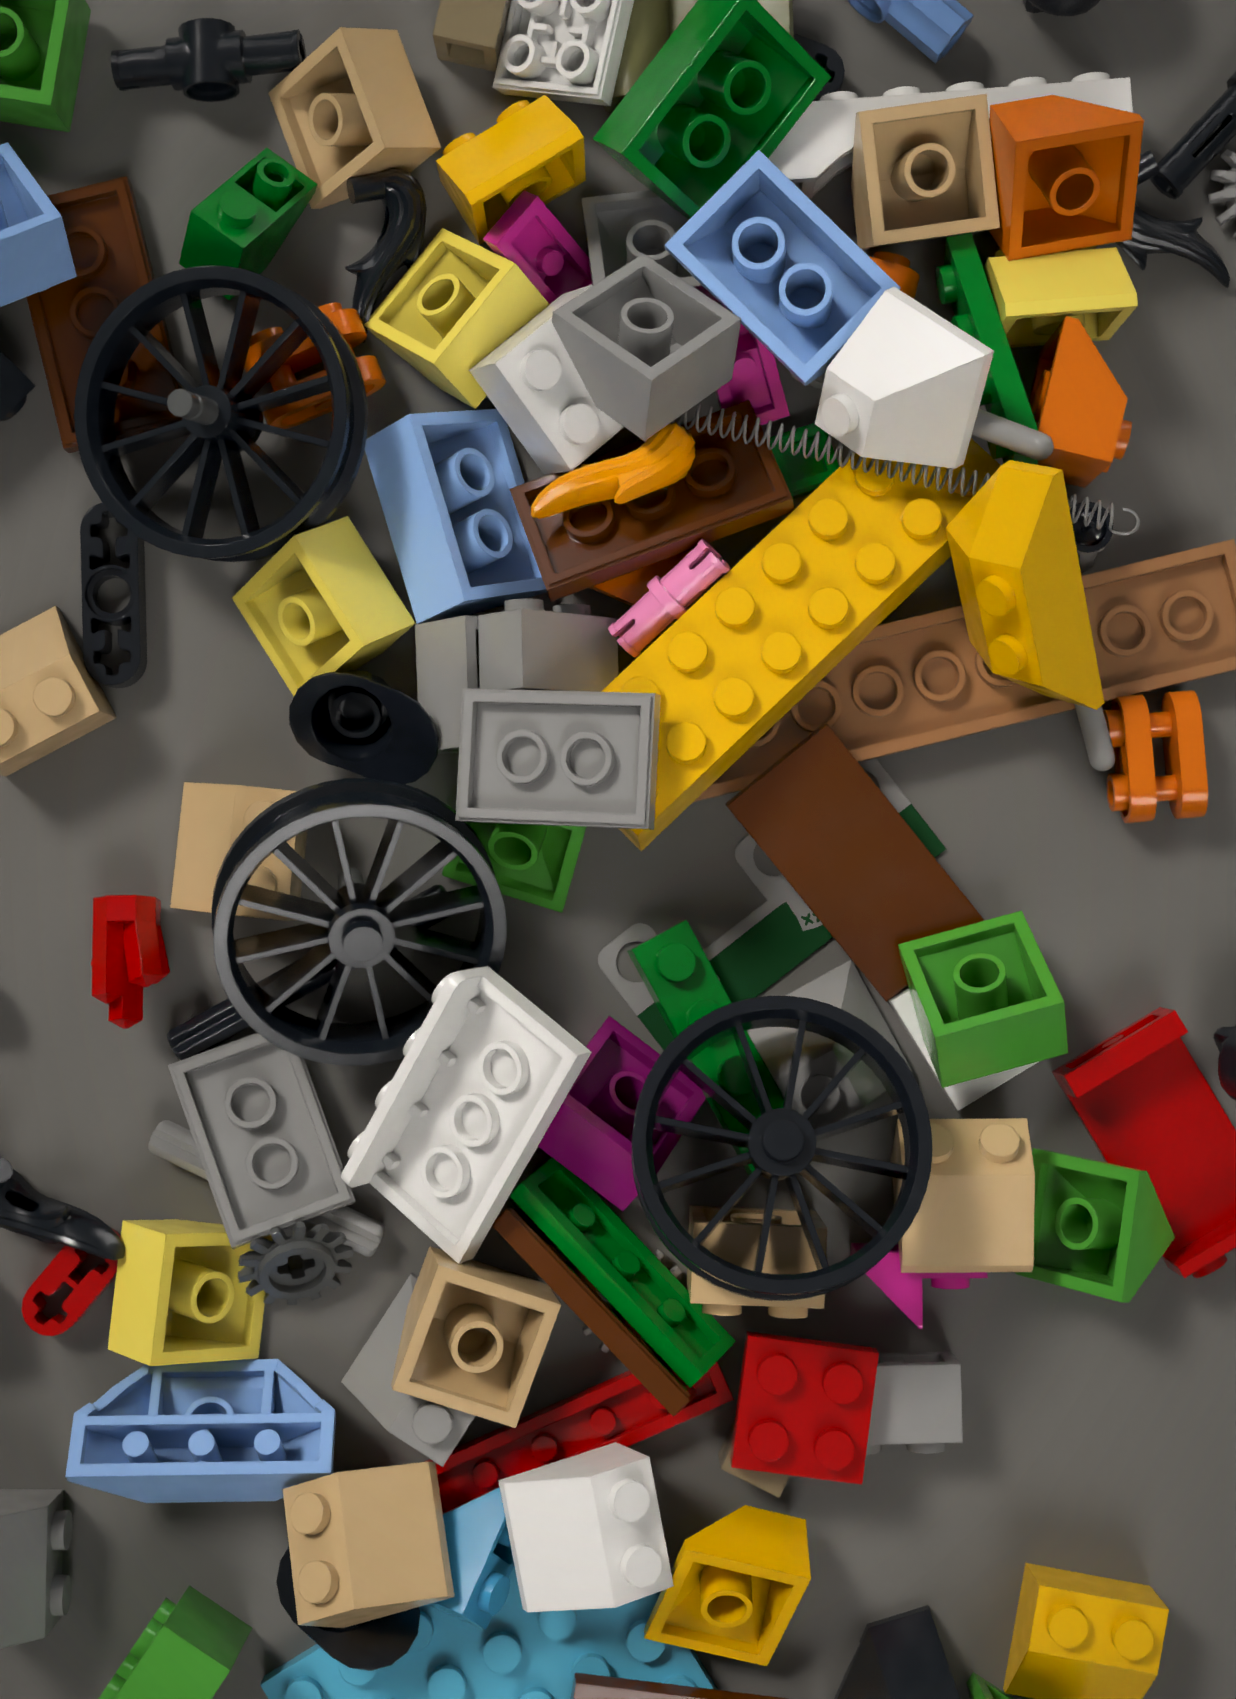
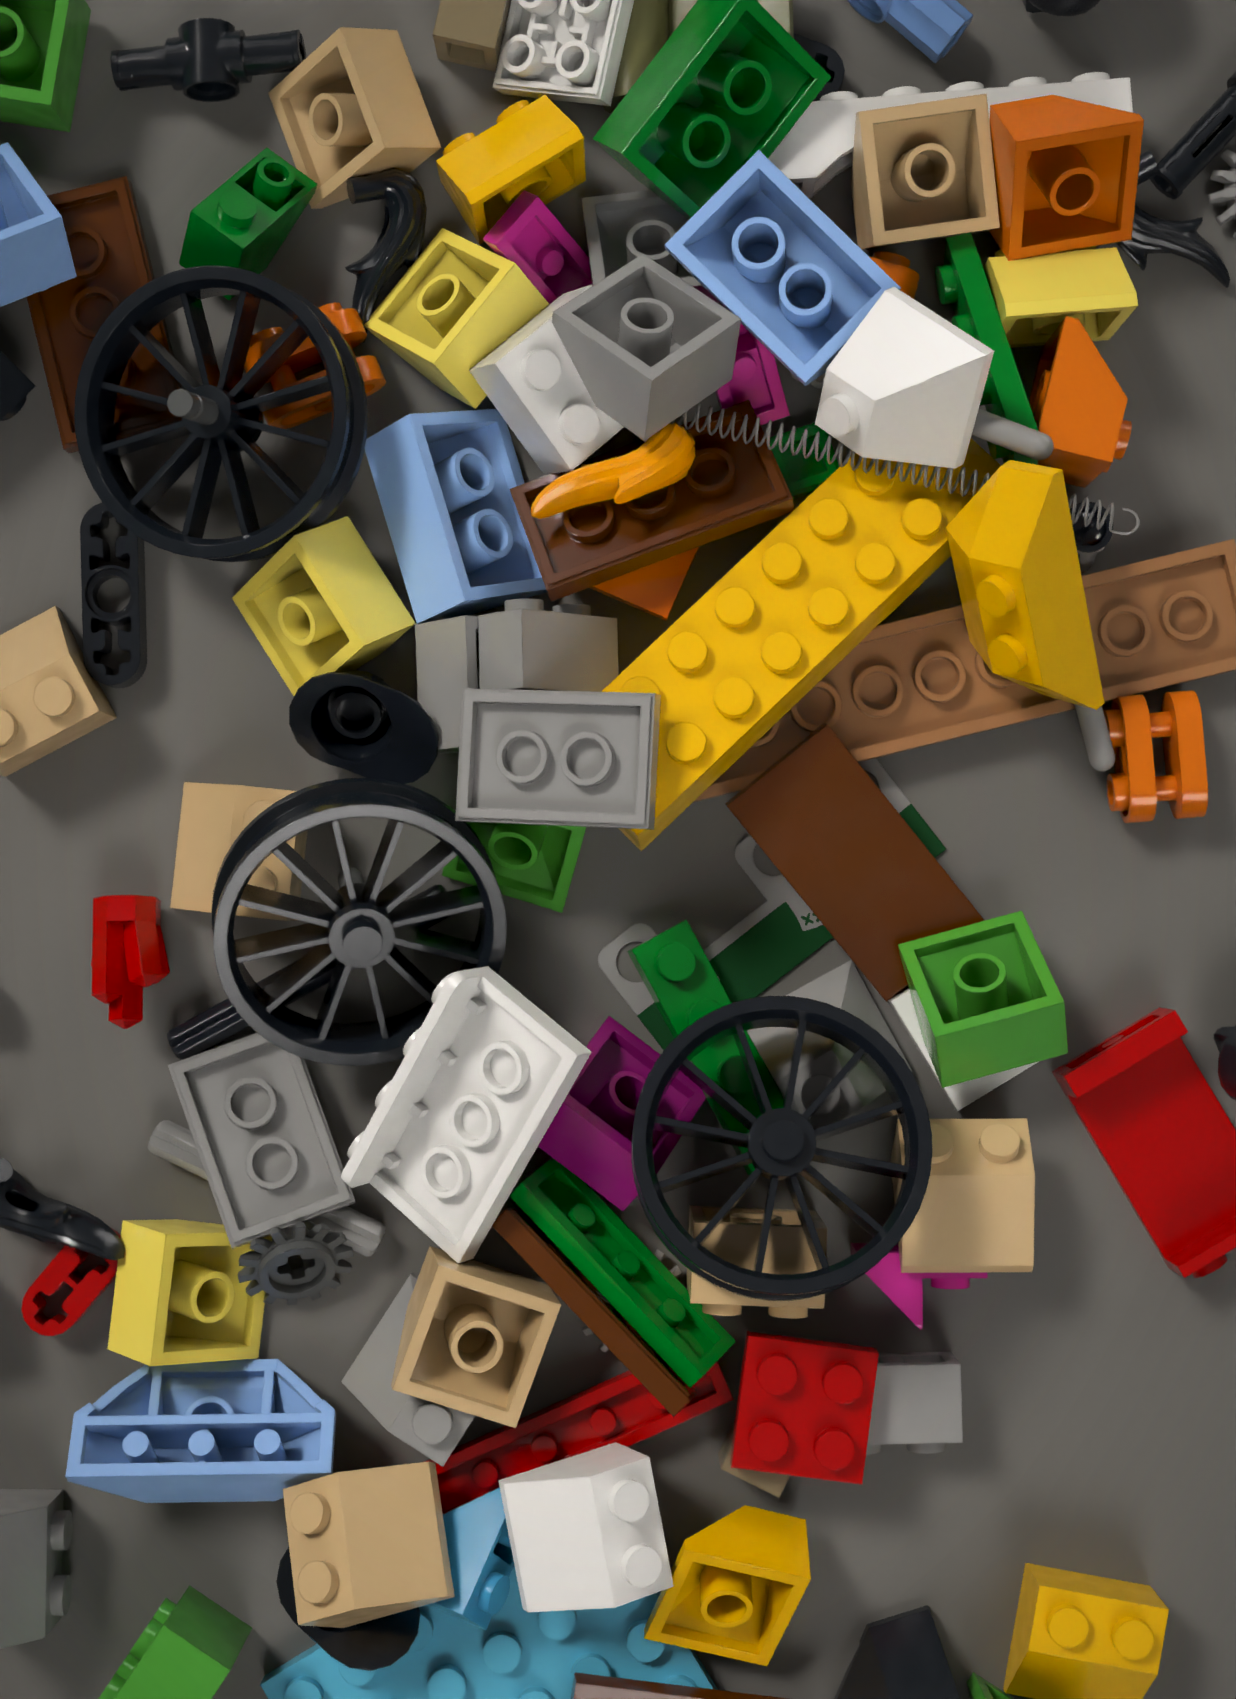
bright pink pin [608,539,731,658] -> none
bright green slope [1015,1148,1175,1303] -> none

